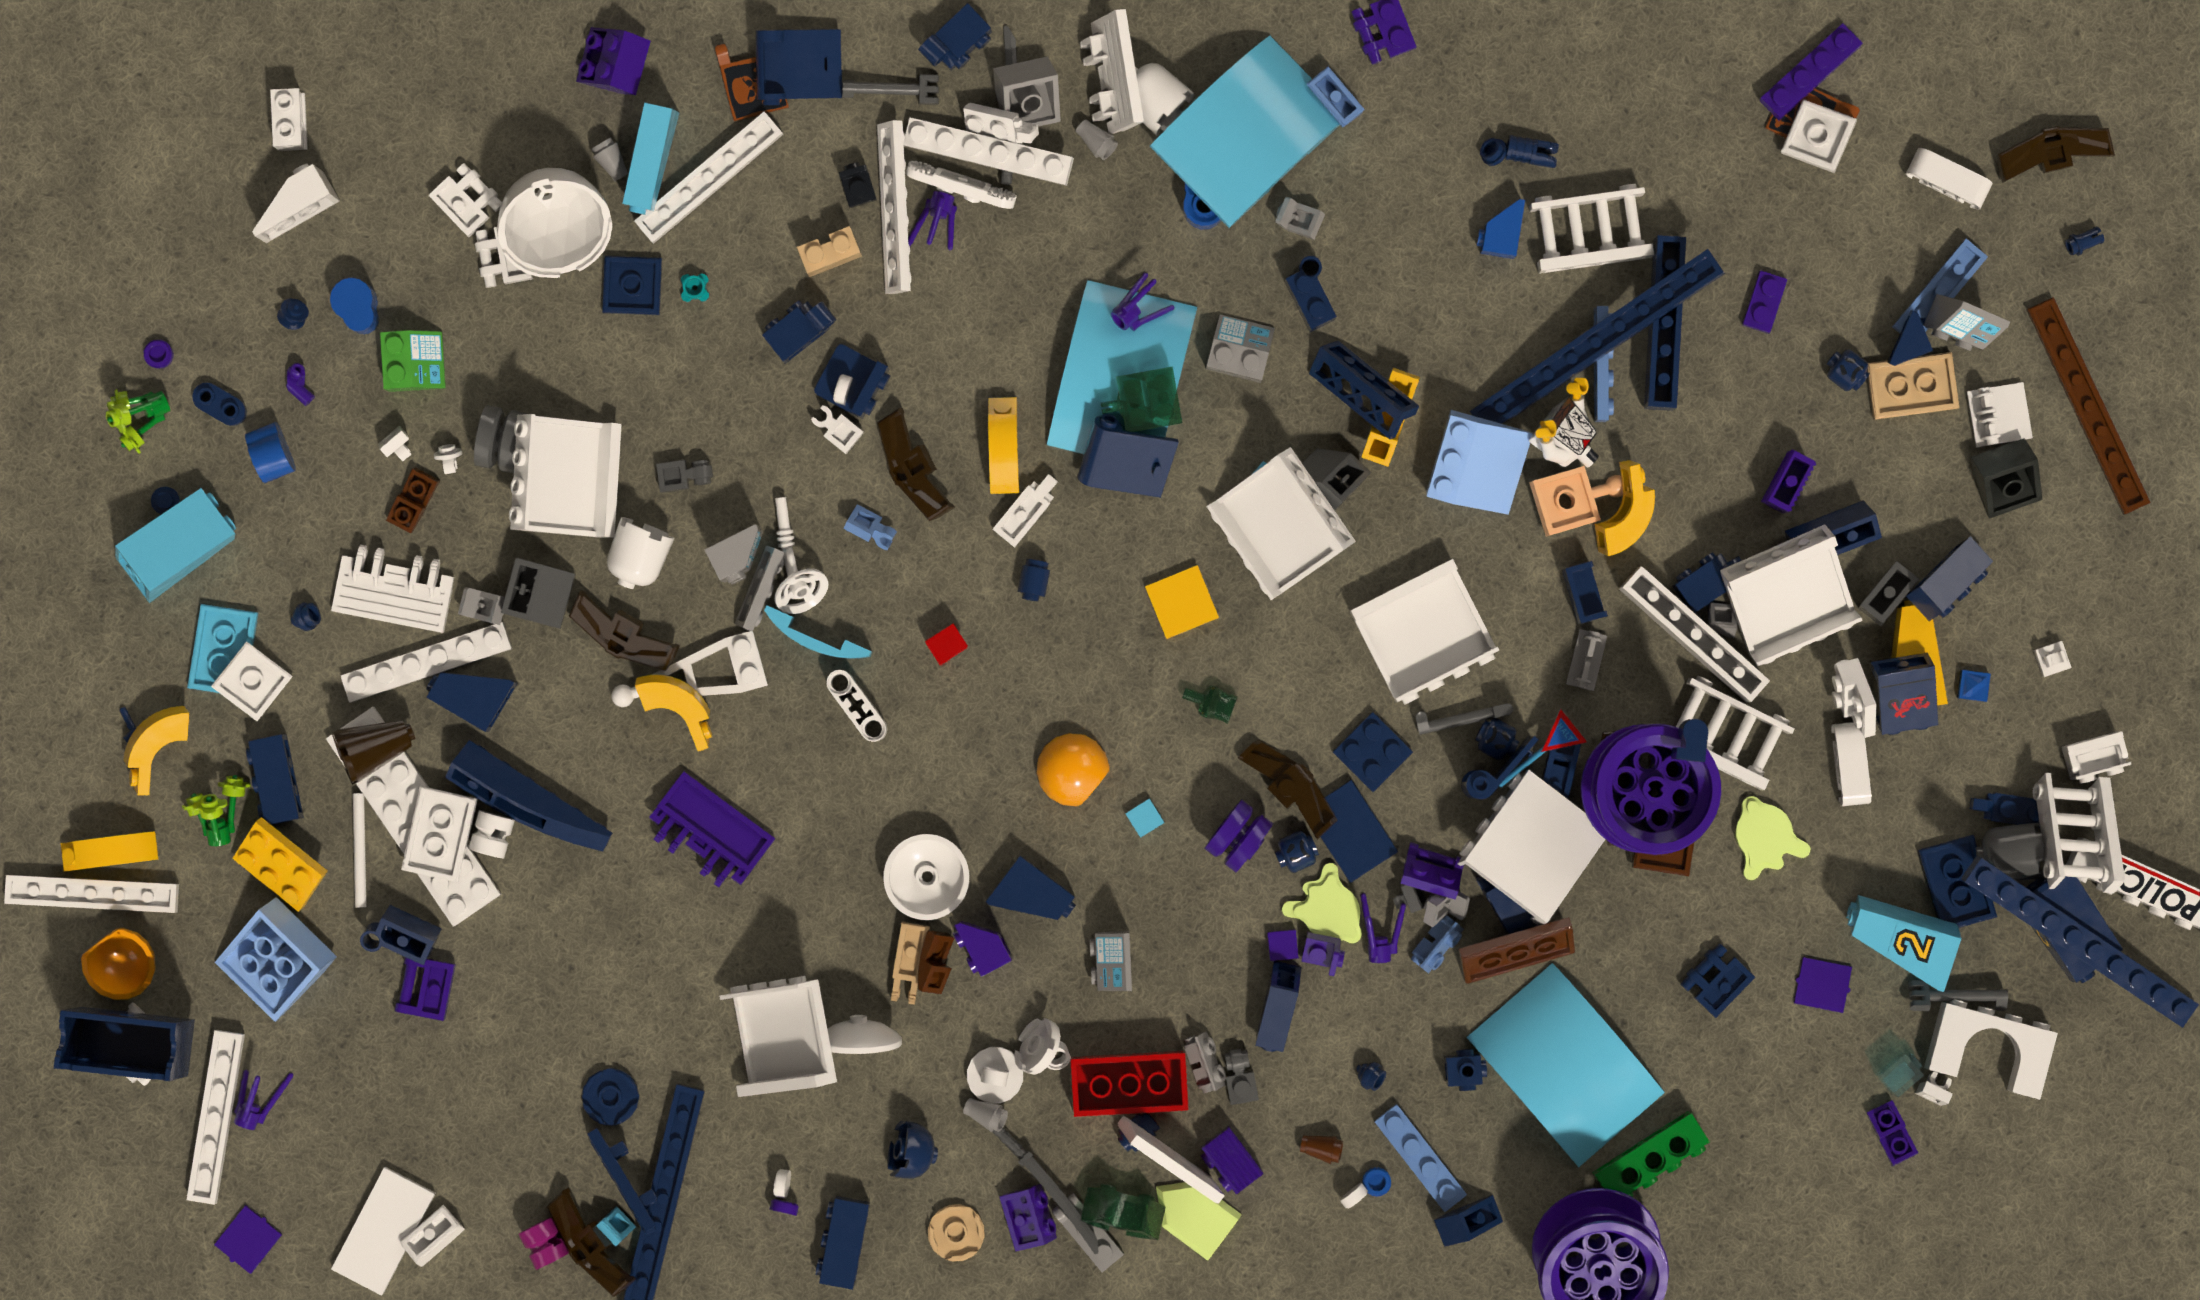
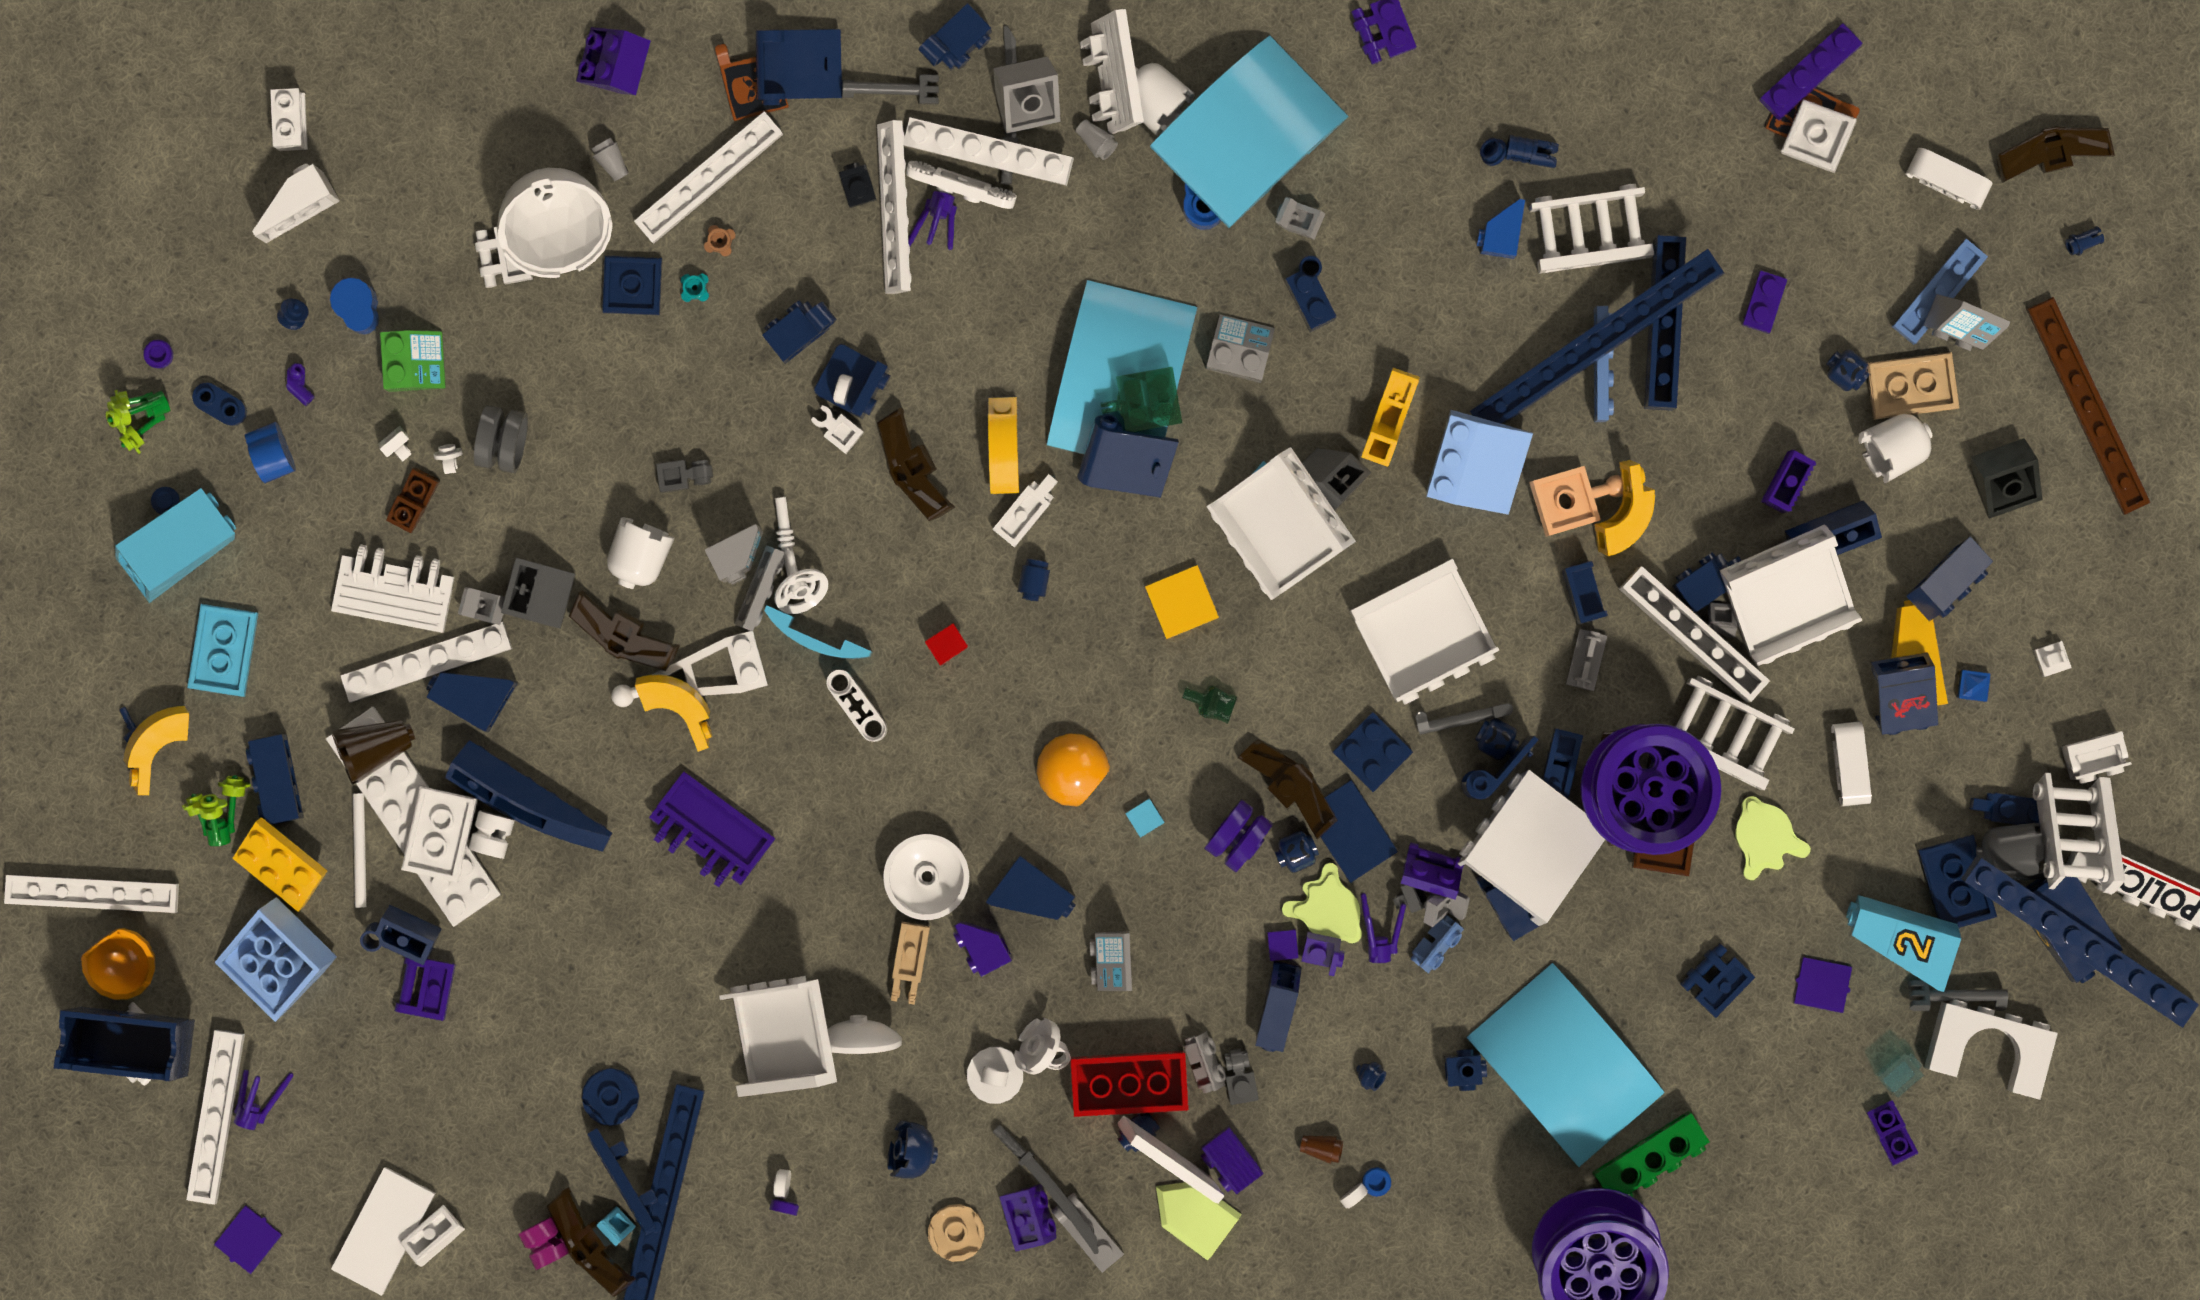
yellow arch [60,831,159,871] -> none
white tile [211,641,293,721] -> none
dark blue plate [290,602,321,631] -> none
white plate [429,163,502,237] -> none
white panel [509,414,621,538] -> none
medium azure slope [622,102,679,215] -> none
tan brick [797,226,862,277] -> none
dark blue brick [815,1196,870,1290] -> none
medium blue plate [843,504,897,550] -> none
reddish brown slope [918,930,955,994] -> none
white hinge [963,103,1039,143] -> none
light grey cone [963,1098,1008,1132] -> none
clear green brick [1081,1184,1166,1240] -> none
dark purple plant [1111,273,1175,331] -> none
medium blue slope [1306,67,1365,128] -> none
dark blue fence [1309,340,1419,440] -> none
medium blue plate [1374,1104,1467,1212] -> none
dark blue slope [1434,1195,1503,1247] -> none
reddish brown plate [1459,917,1575,984] -> none
piece [1499,709,1587,787] -> none
torso [1529,378,1599,468] -> none
dark blue leg [1671,719,1708,762] -> none
white plate [1832,658,1876,738] -> none
dark grey brick [1859,561,1919,626] -> none
dark blue slope [1887,310,1933,366] -> none
white tile [1915,1071,1953,1106] -> none
white hinge [1967,382,2033,447] -> none
none -> medium nougat plate [704,225,736,257]
none -> white cylinder [1858,414,1932,483]

